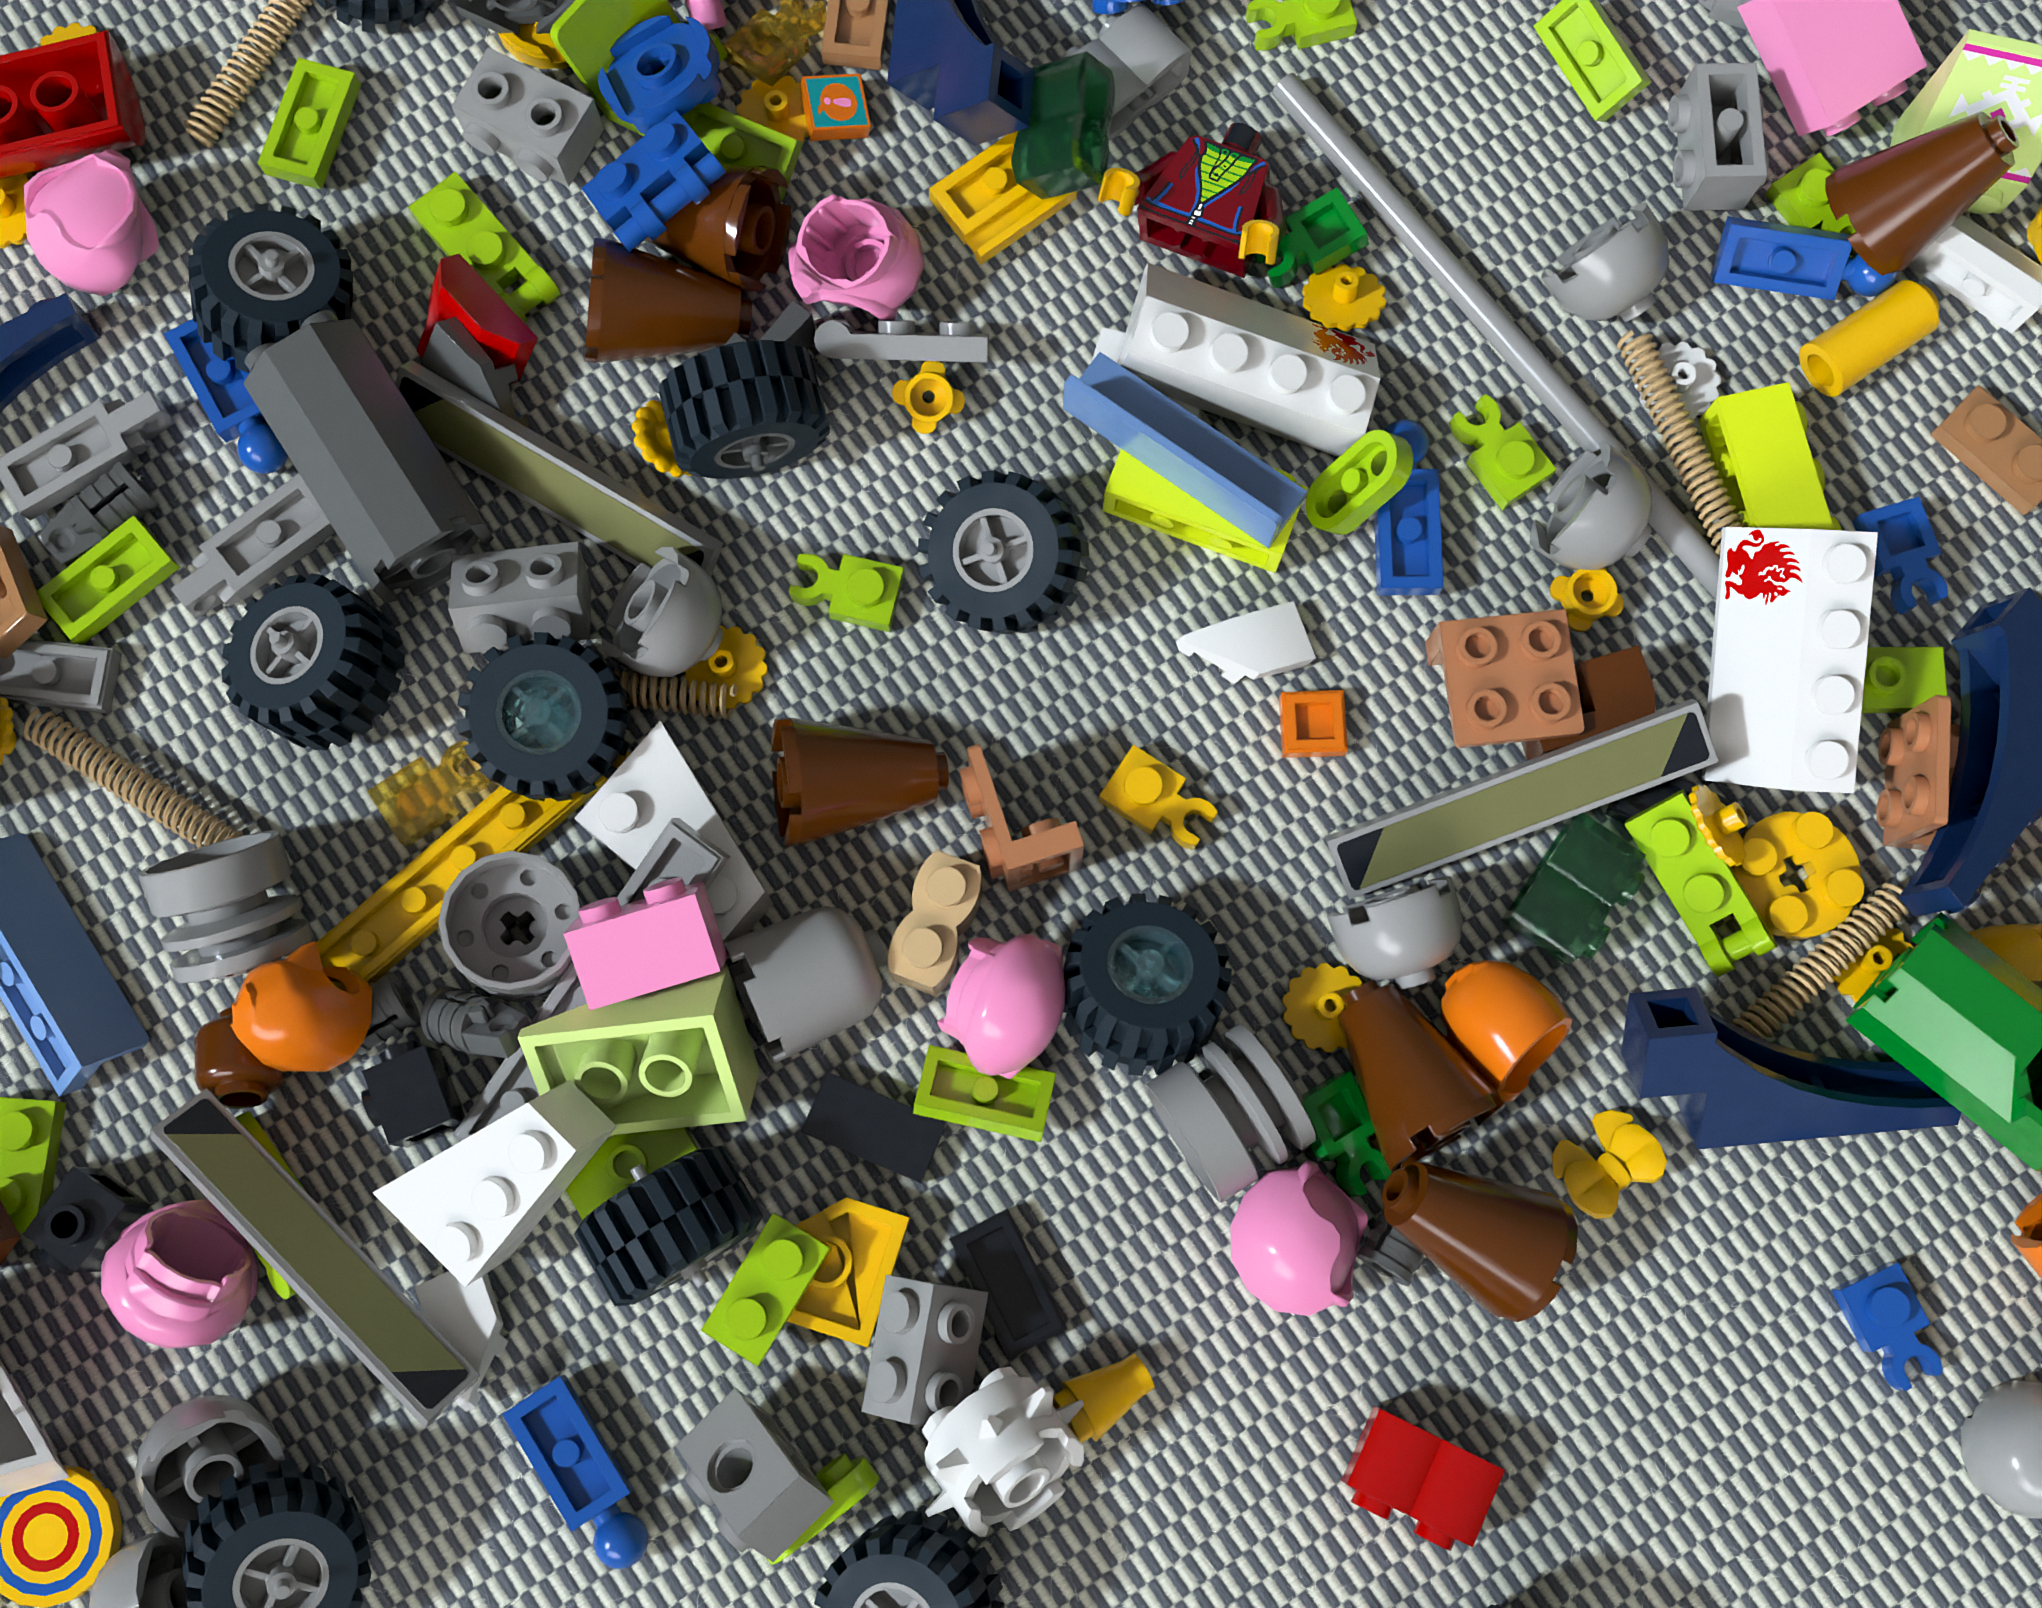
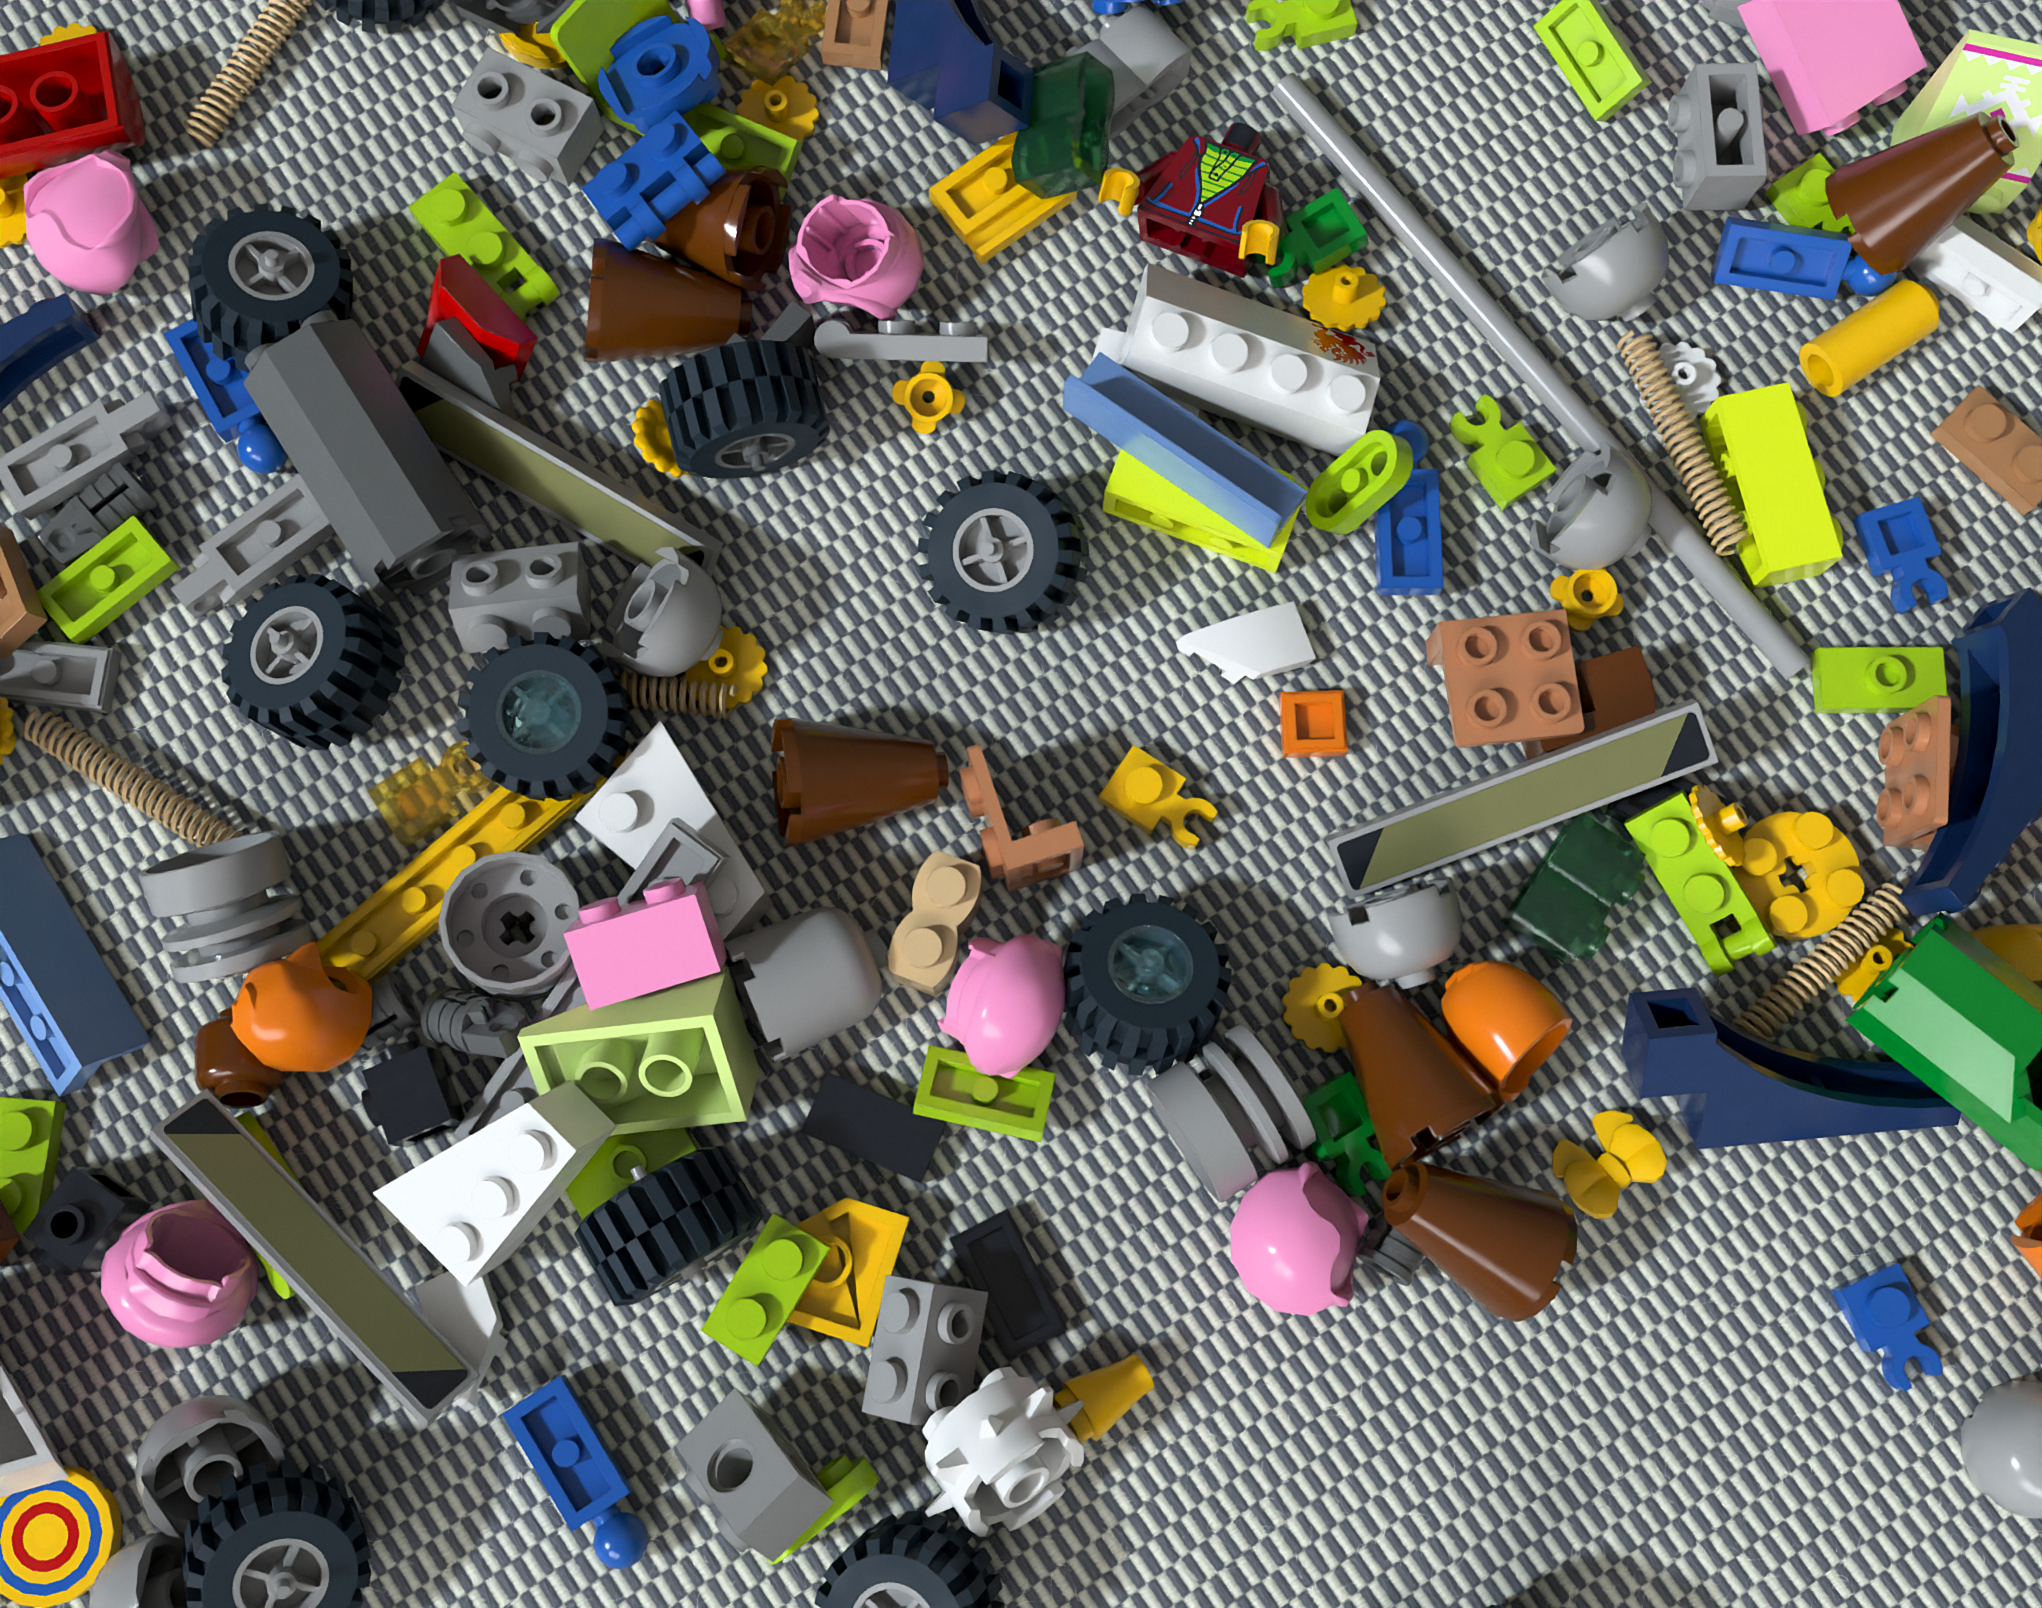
lime plate [257,57,361,190] -> none
lime plate [788,553,905,632] -> none
orange tile [799,73,871,141] -> none
red brick [1341,1406,1505,1551] -> none
white slope [1701,527,1878,793] -> none

